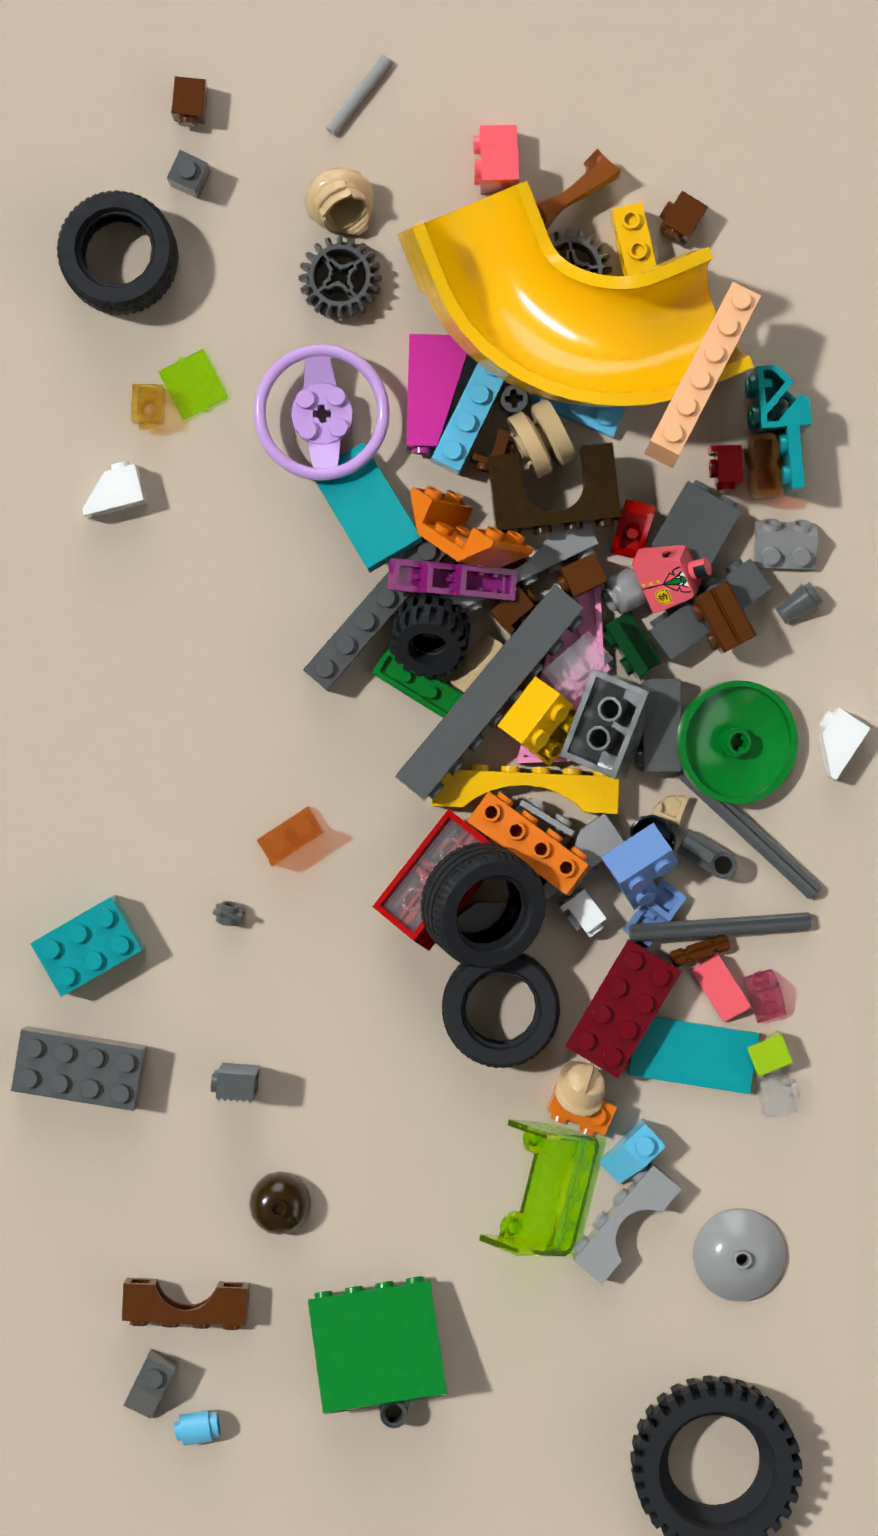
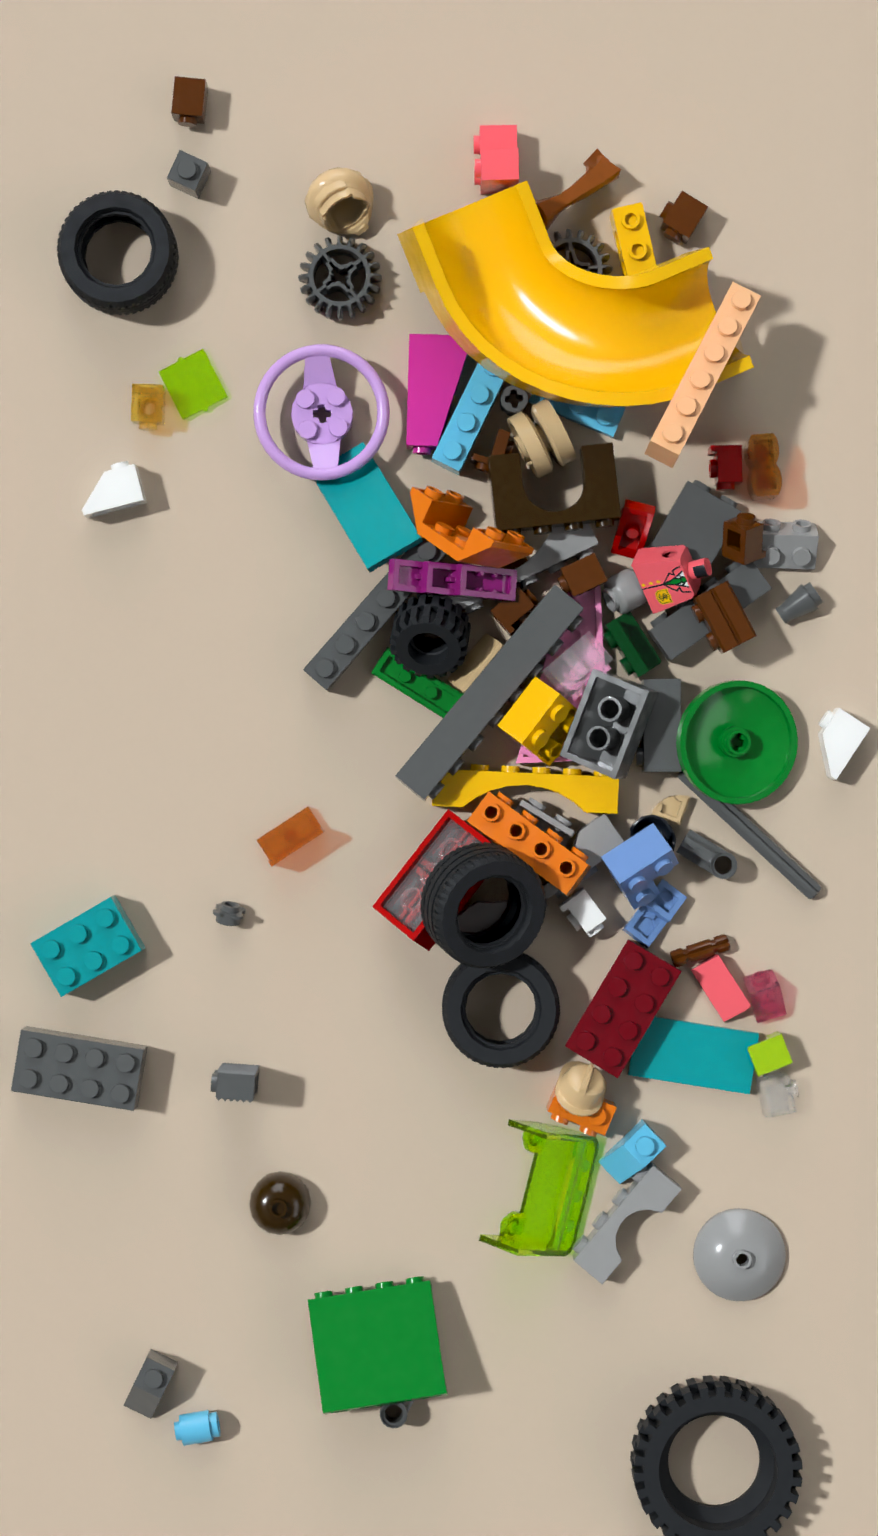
reddish brown arch [122,1278,250,1330] -> none
light grey bar [326,55,392,136] -> none
dark grey axle [628,912,811,941] -> none
teal piece [745,364,812,495] -> none
none -> reddish brown brick [722,513,766,565]

